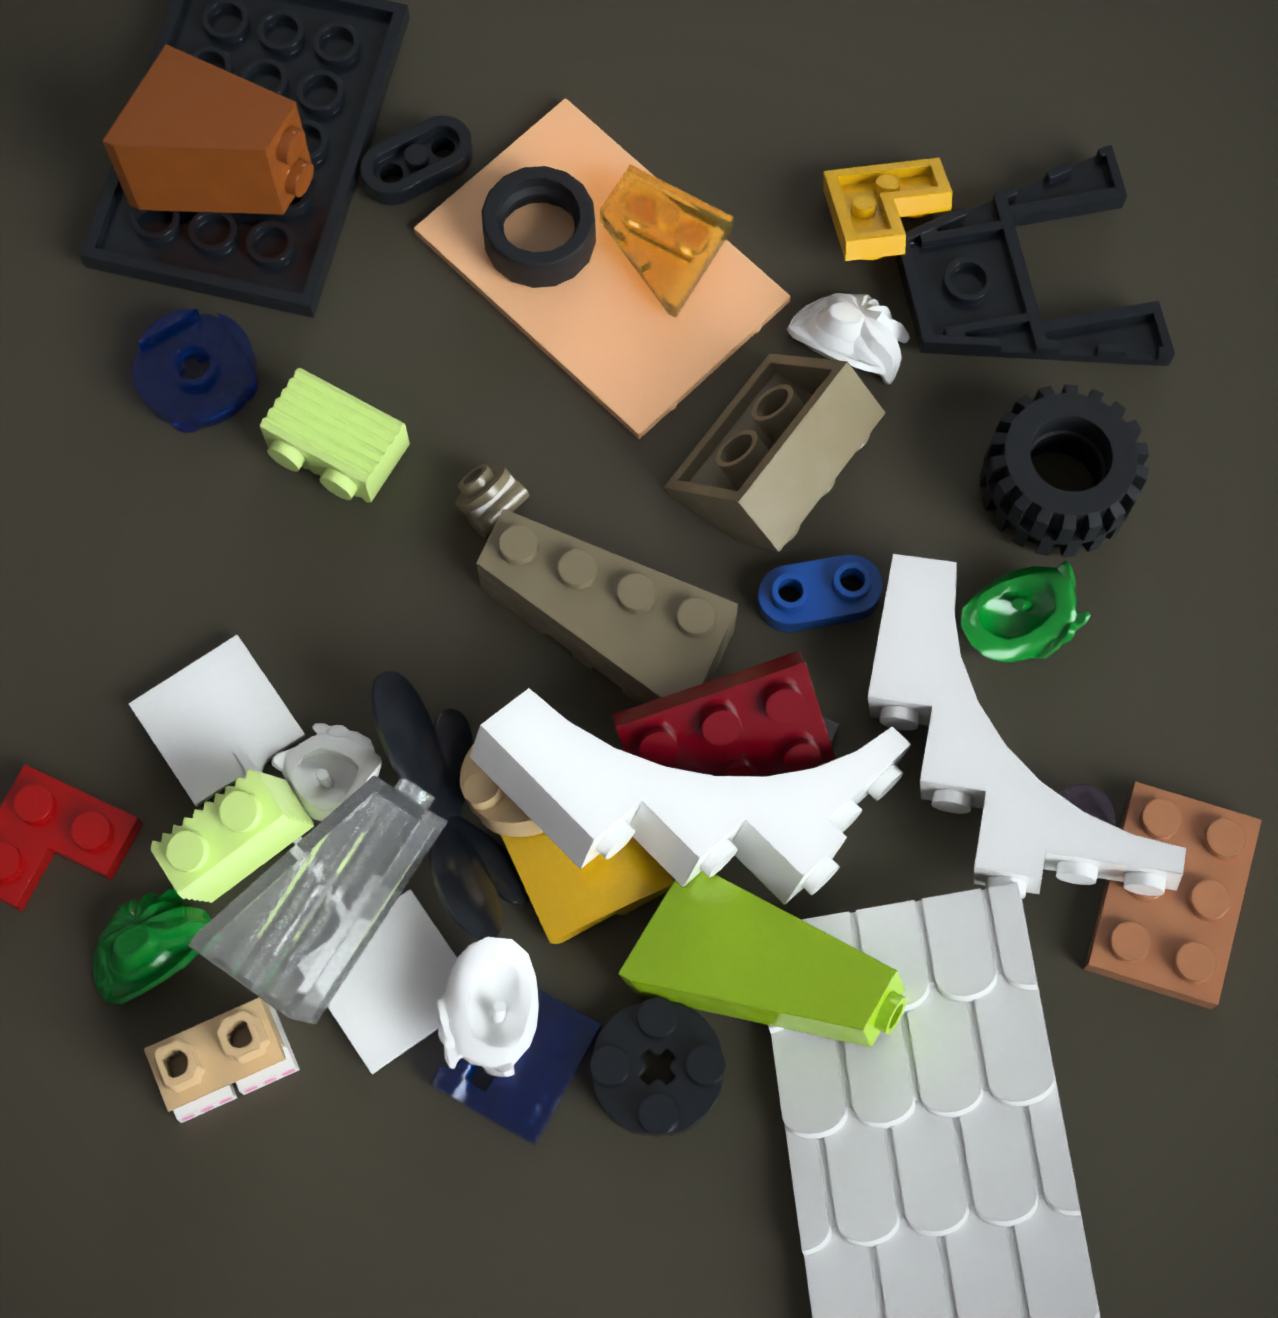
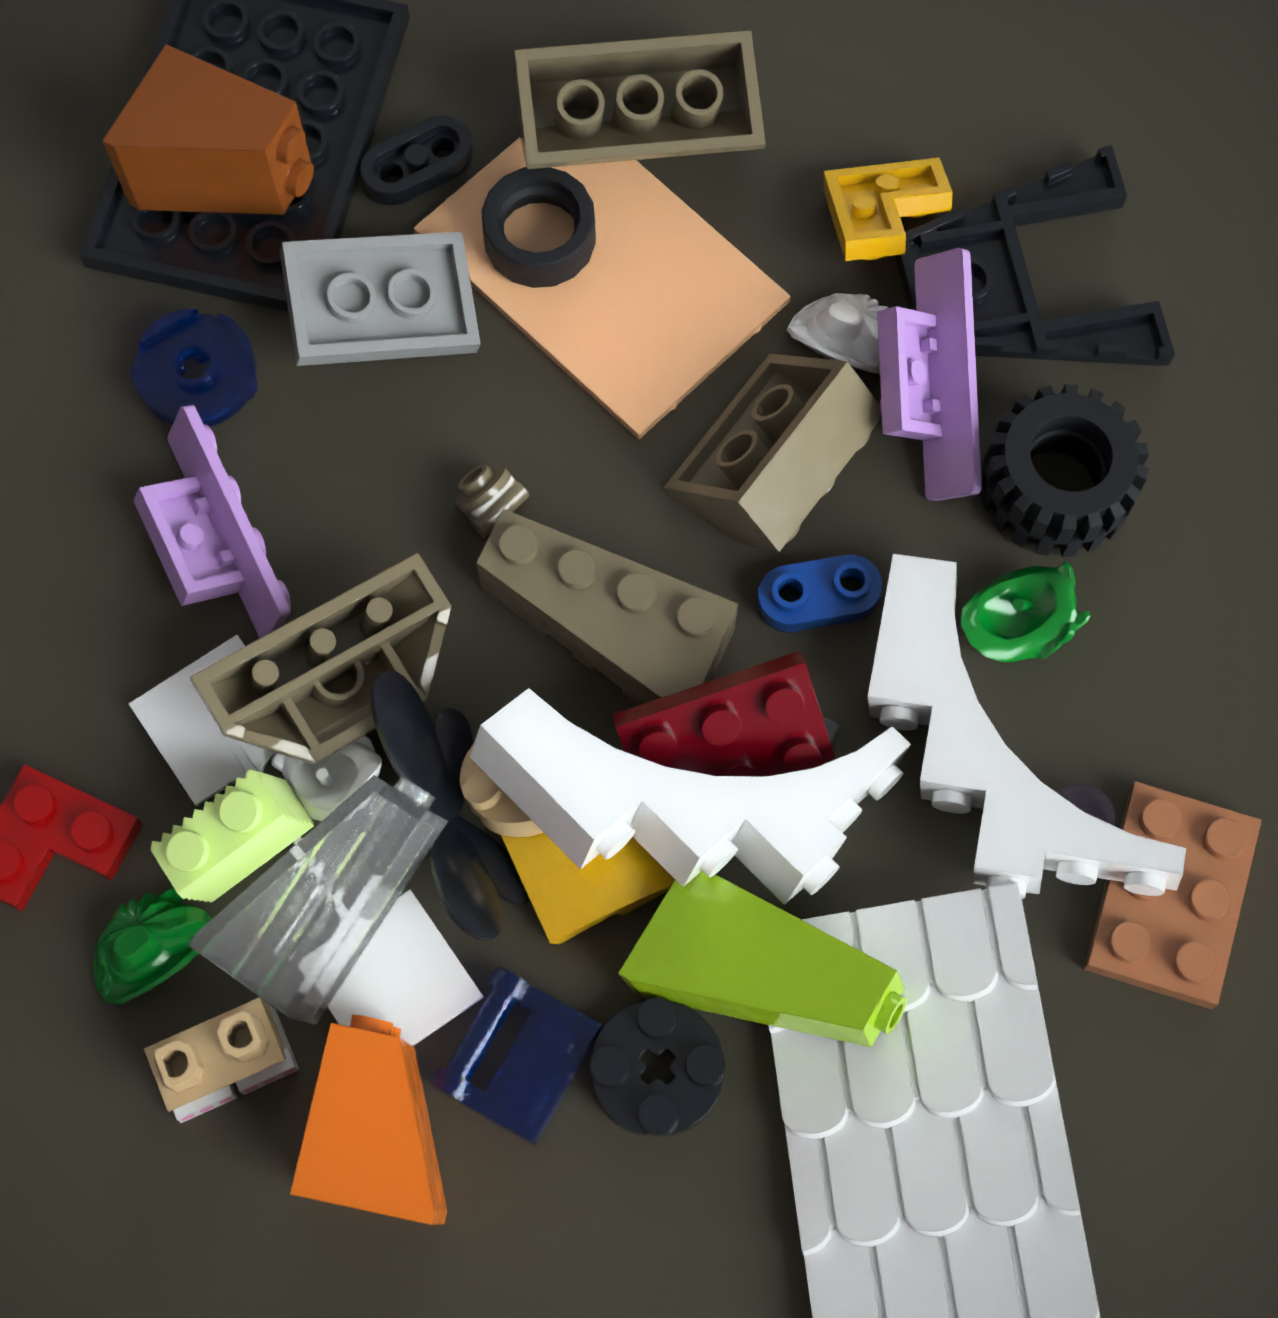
yellowish green brick [260,368,410,503] -> none
white hat [436,937,539,1077] -> none
clear yellow wing [600,164,734,318] -> none
none -> lavender bracket [133,405,291,638]
none -> dark tan wedge [190,553,452,765]
none -> light grey plate [280,232,481,366]
none -> orange slope [290,1014,447,1225]
none -> dark tan slope [513,30,766,169]
none -> lavender bracket [877,248,982,501]

